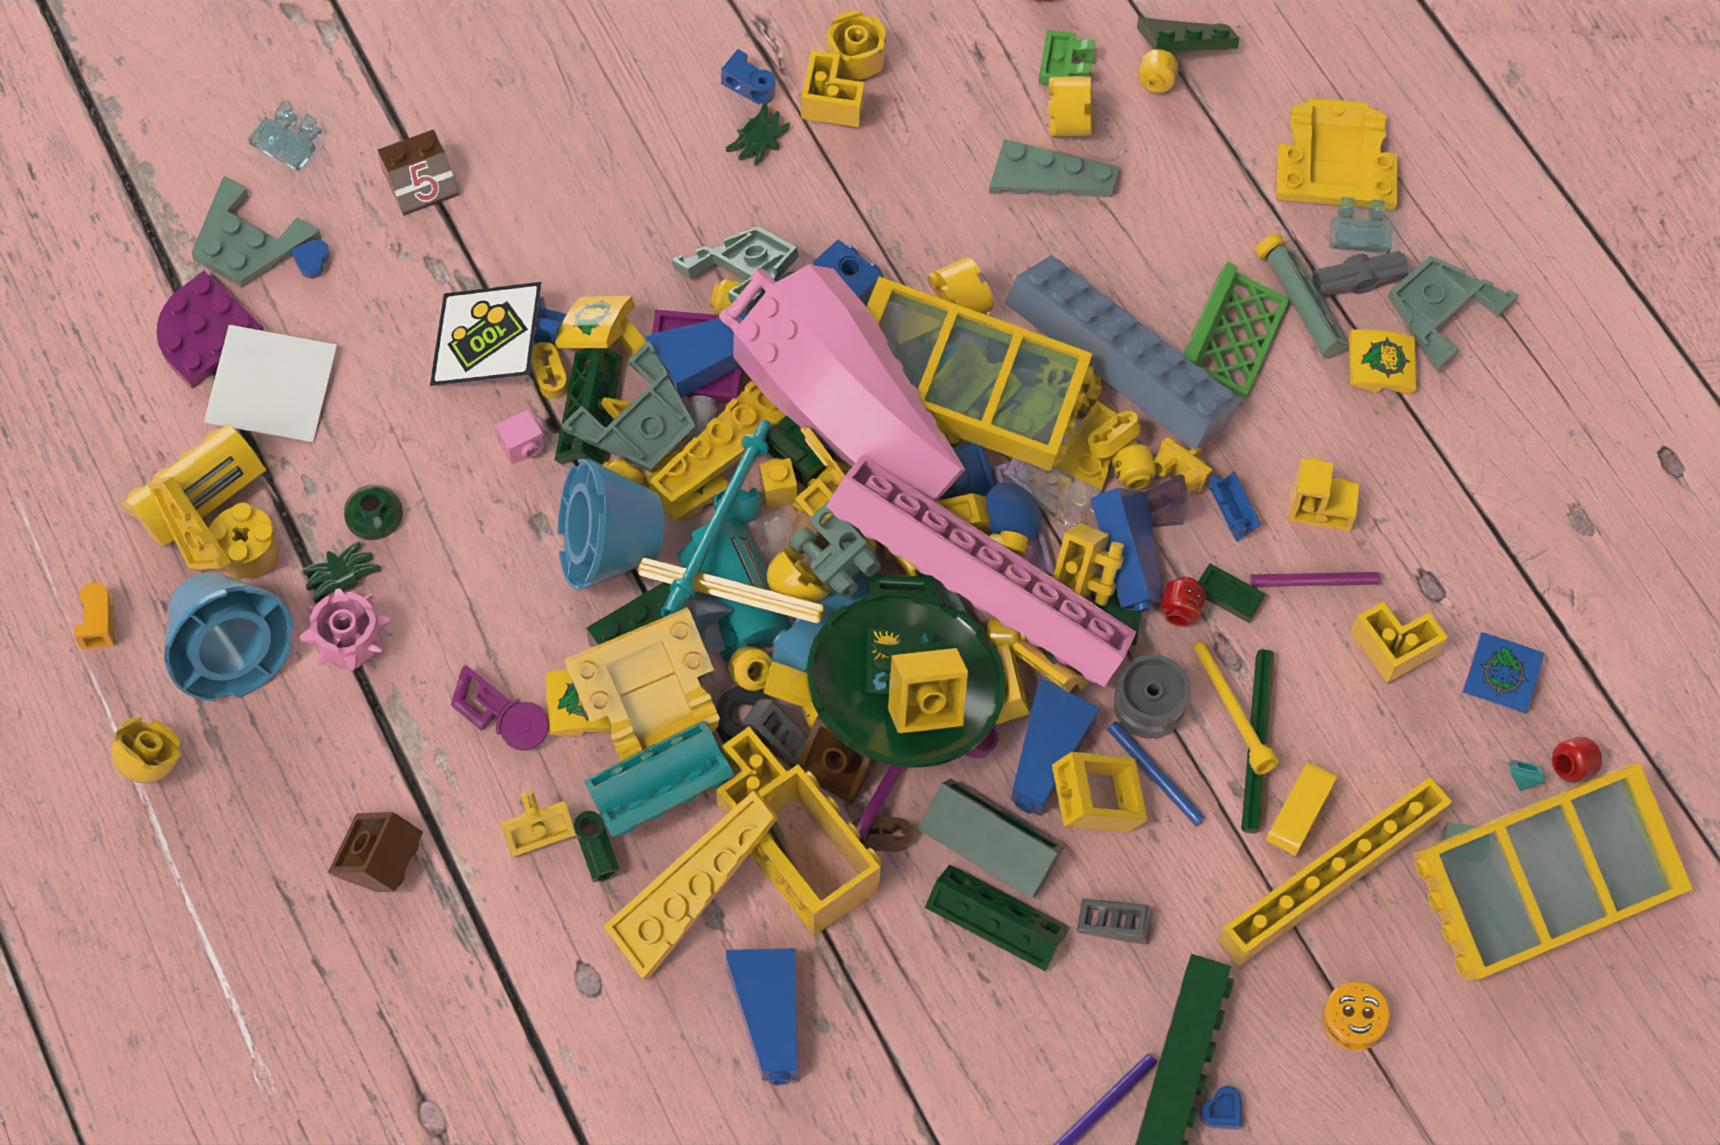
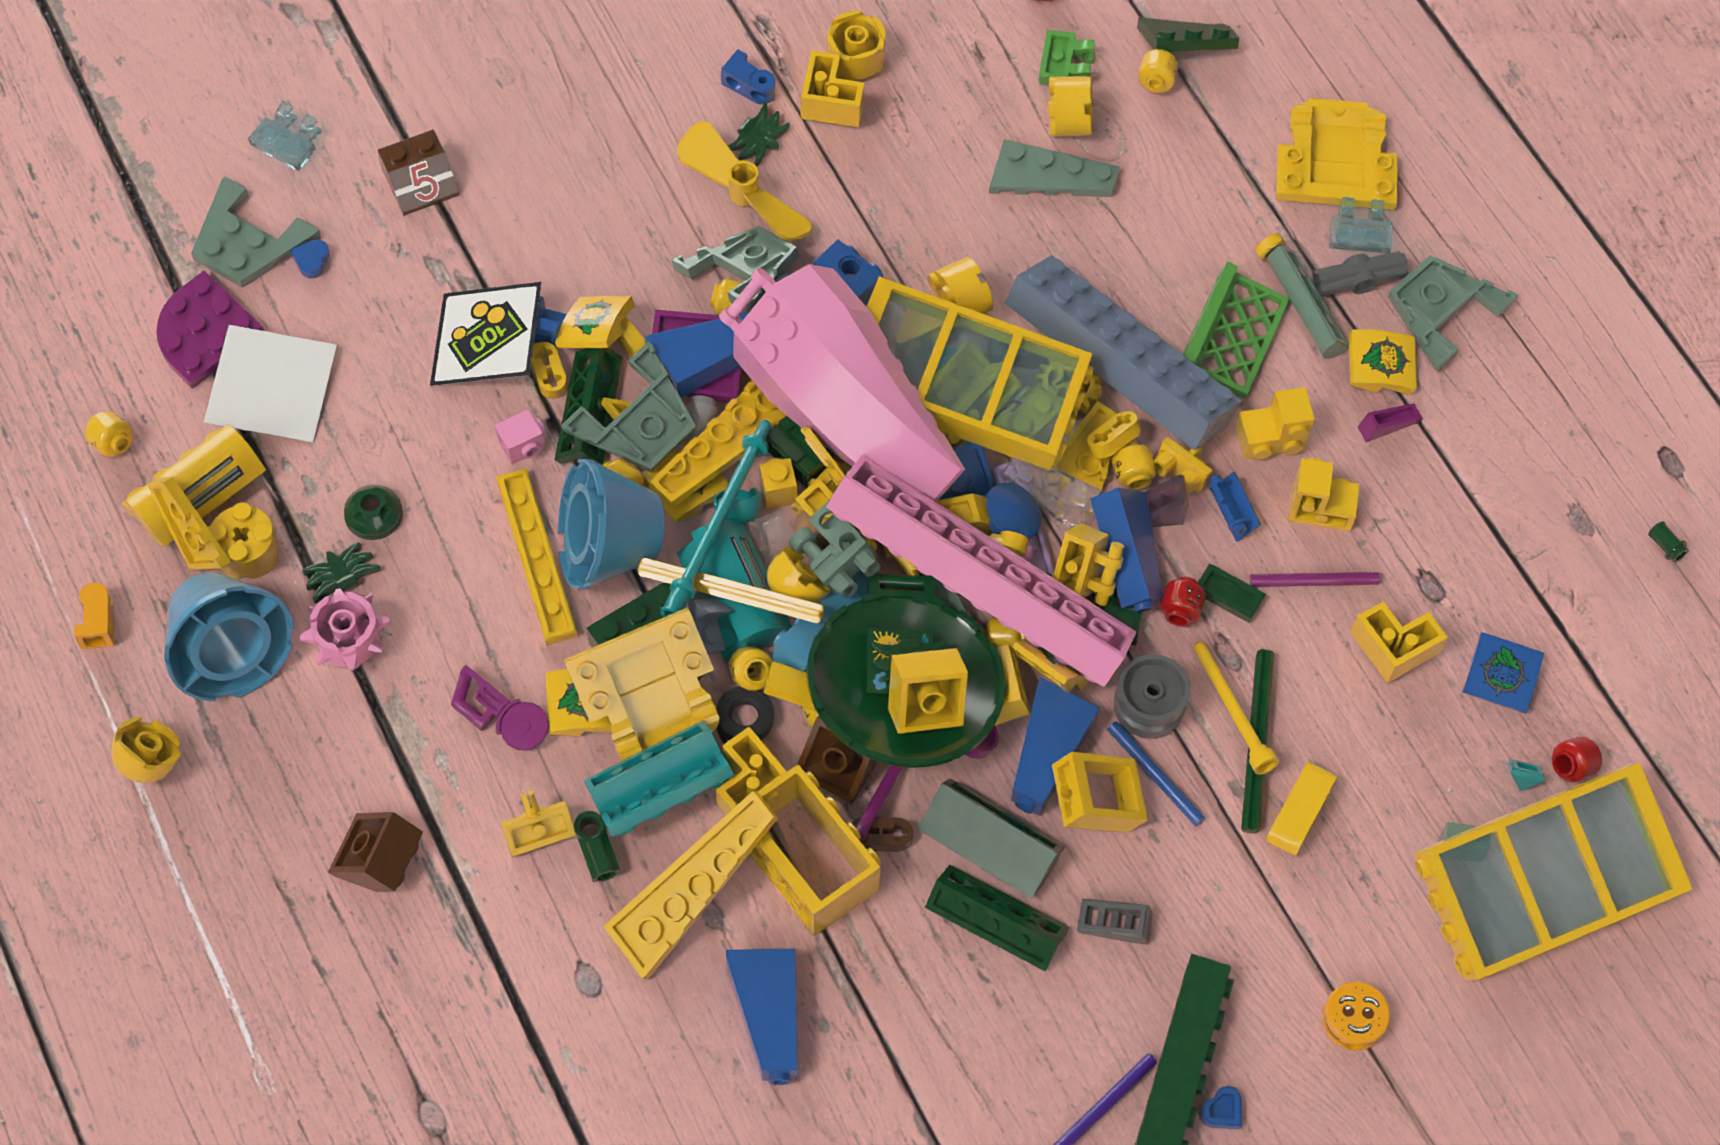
dark grey slope [742,699,808,768] -> none
yellow brick [1217,777,1452,967] -> none
none -> yellow head [85,411,133,458]
none -> yellow tile [496,468,578,646]
none -> yellow piece [677,121,812,241]
none -> yellow brick [1235,387,1315,460]
none -> magenta piece [1357,403,1423,442]
none -> dark green pin [1648,521,1689,562]

